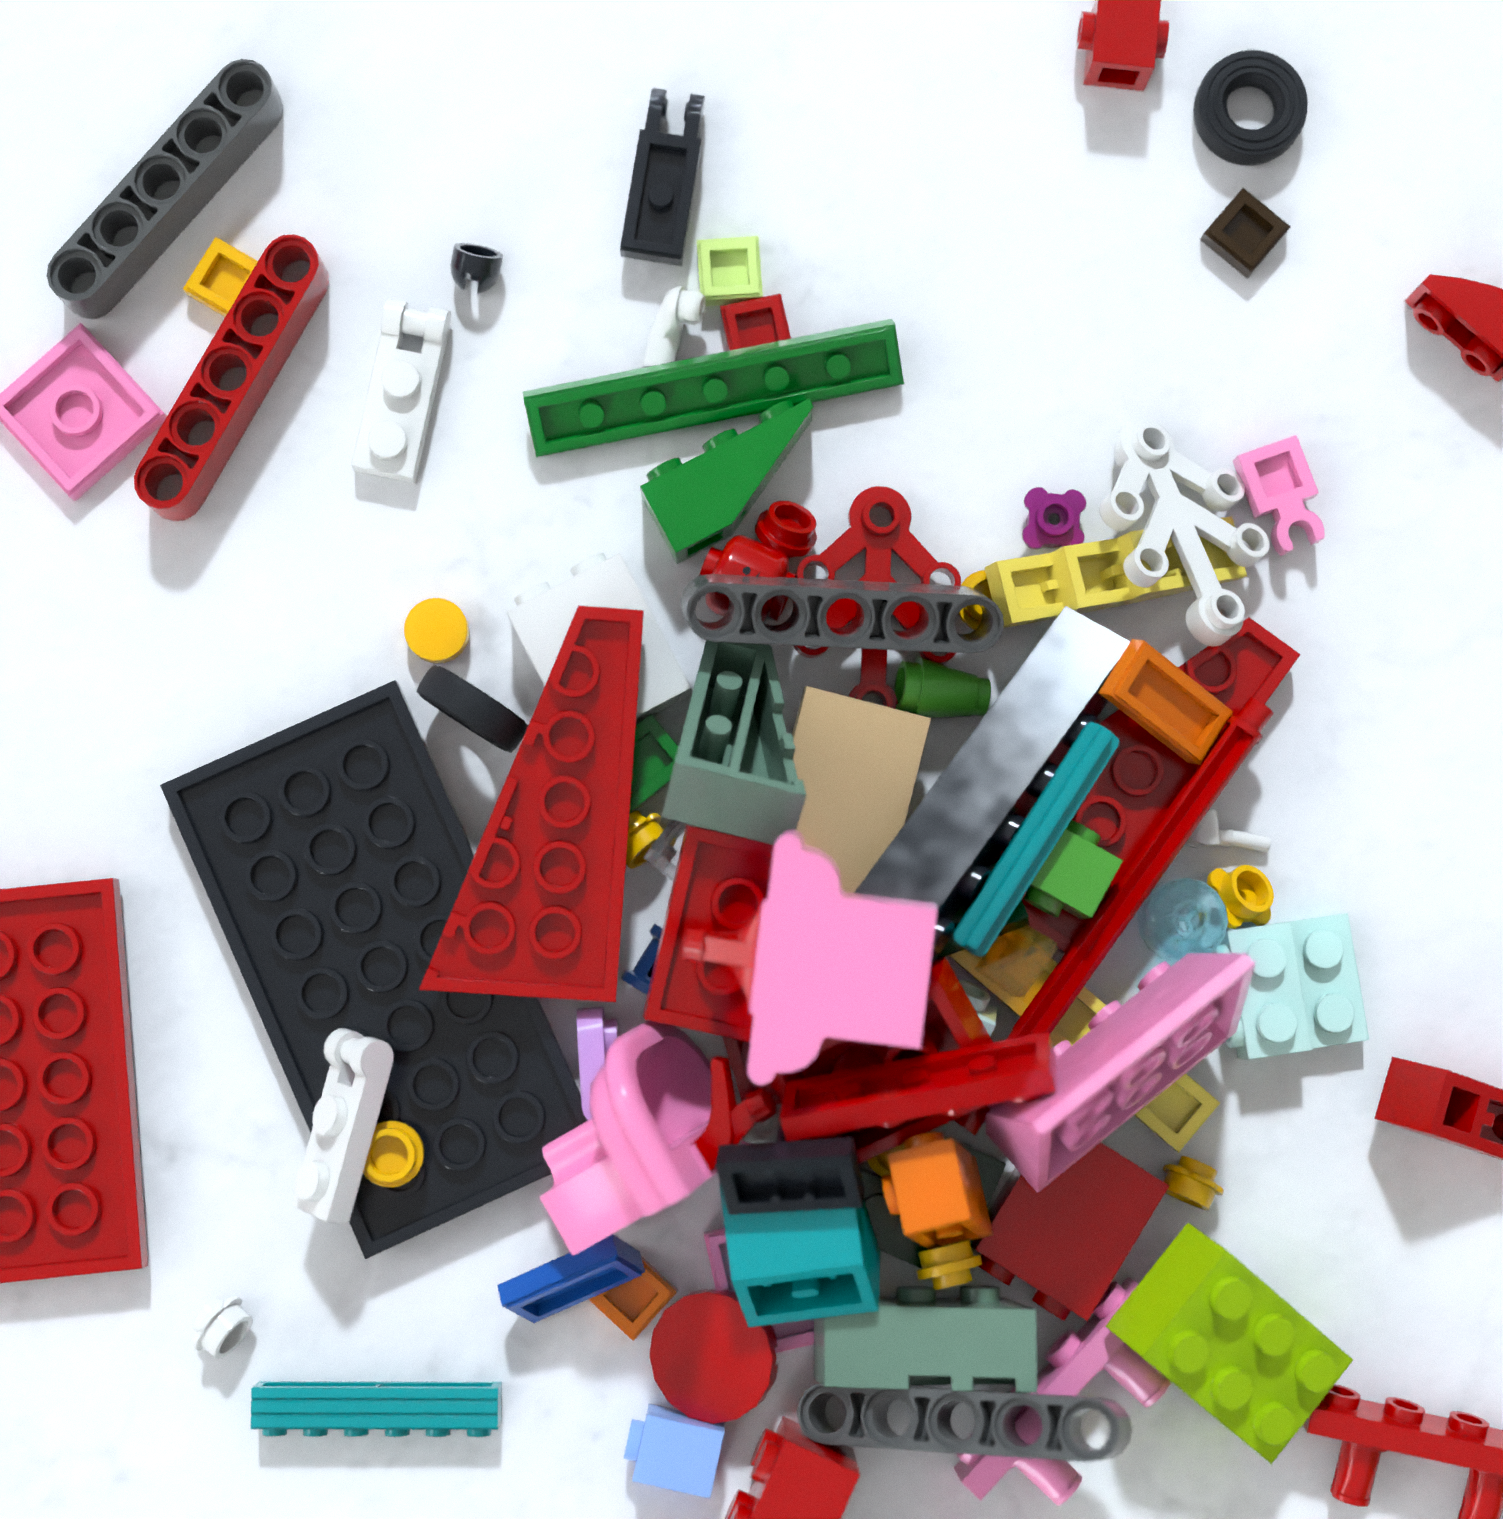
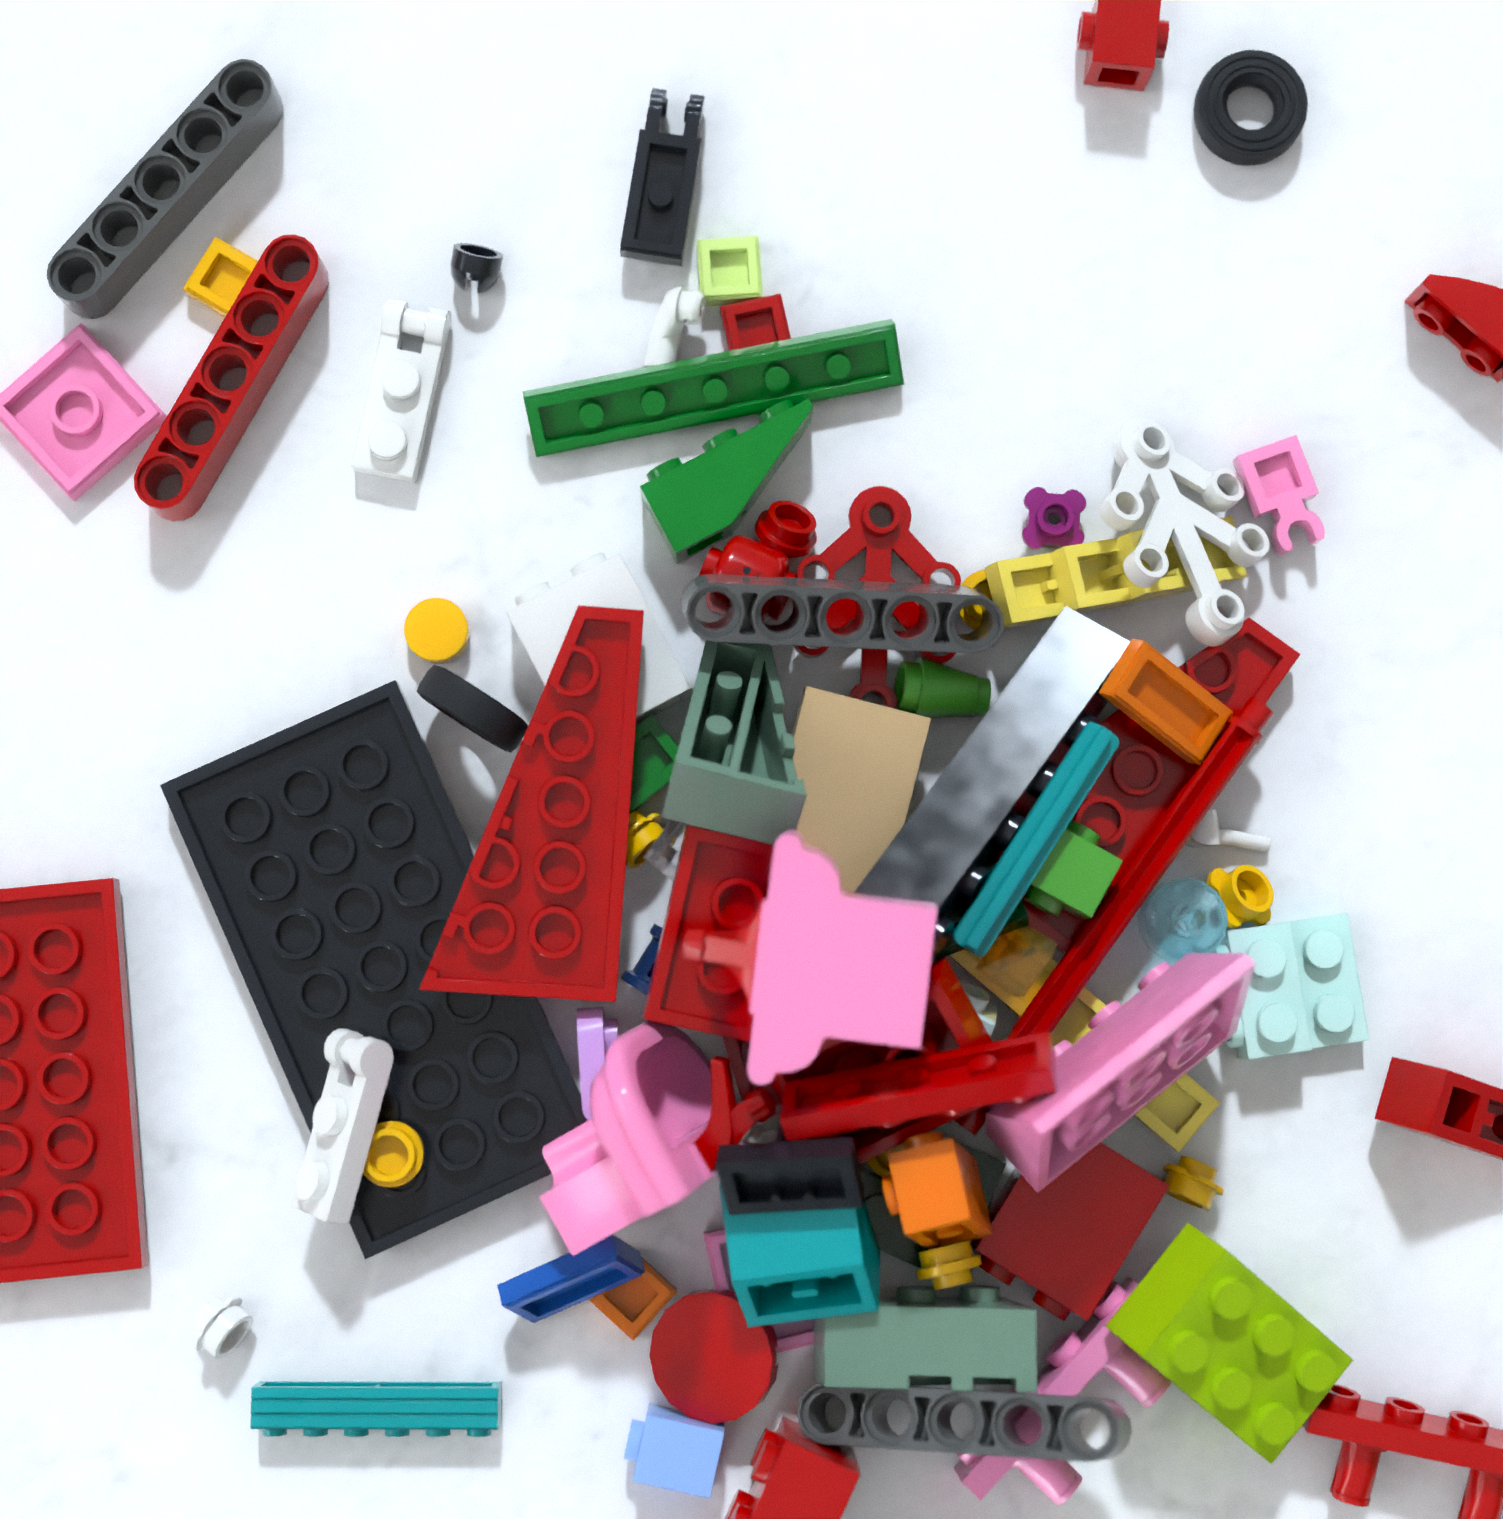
dark brown tile [1200,188,1291,278] -> none

